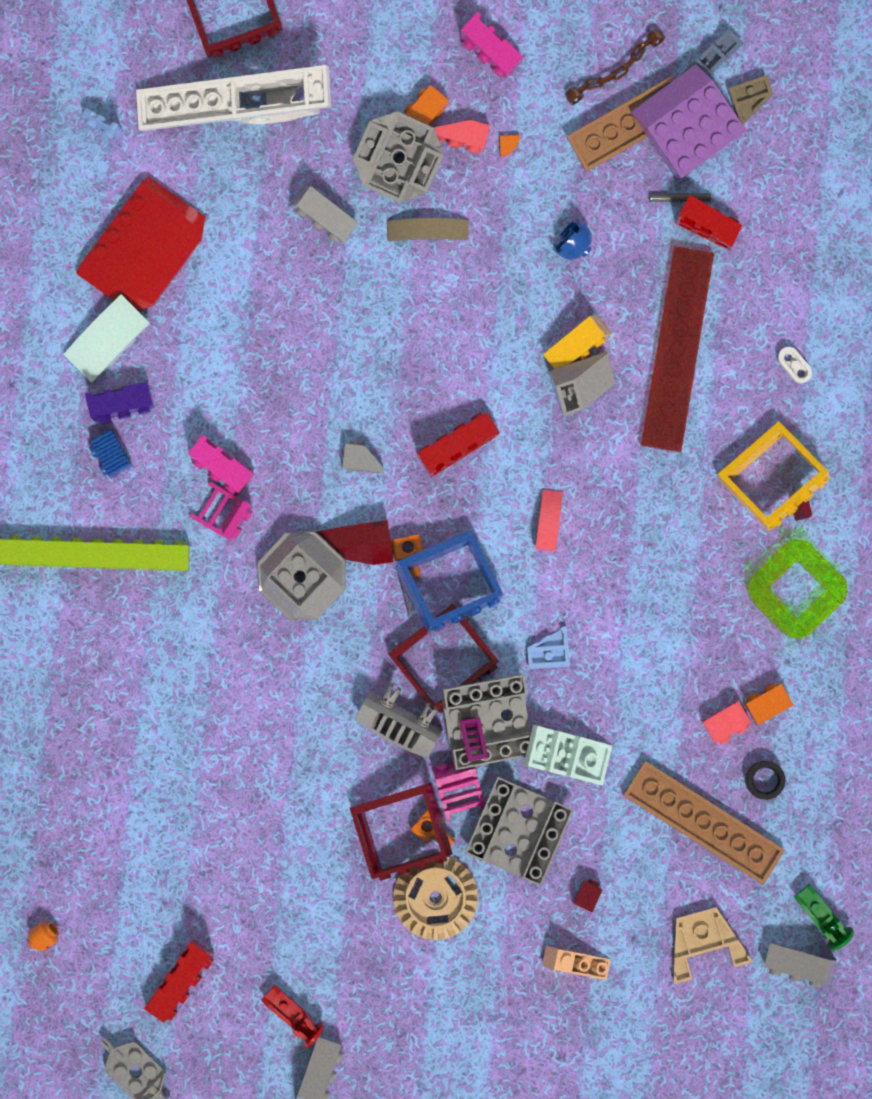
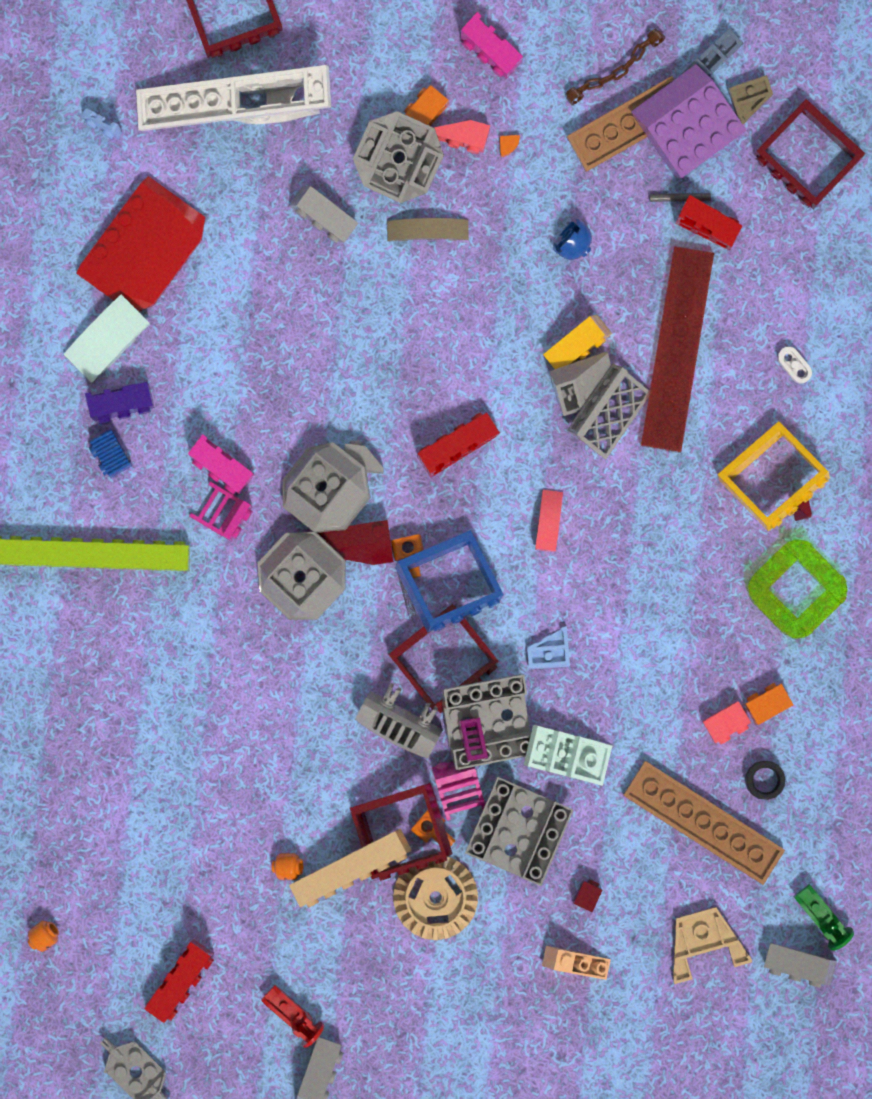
none -> orange head [272,853,304,880]
none -> light grey piece [283,442,371,533]
none -> tan brick [289,828,412,908]
none -> light grey fence [567,364,651,459]
none -> dark red window [754,99,866,210]

